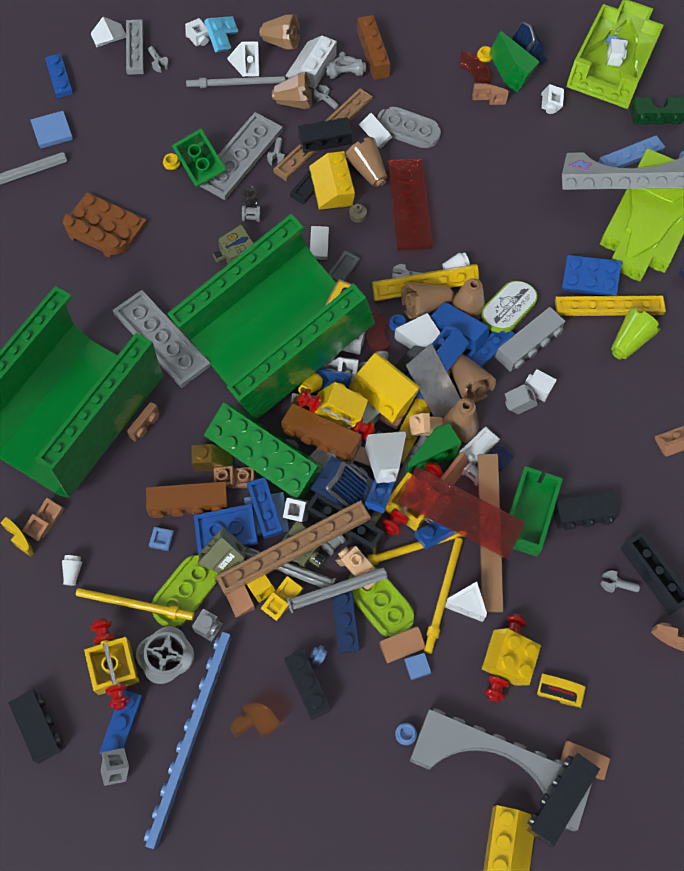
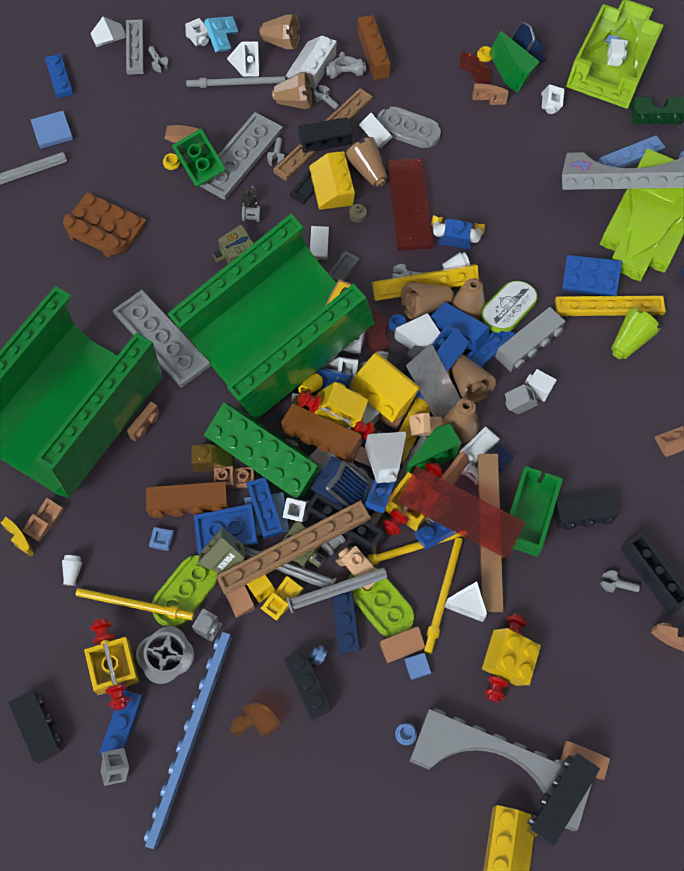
slope [537,674,586,708] -> none
none -> nougat slope [164,125,199,143]
none -> blue torso [431,215,485,250]

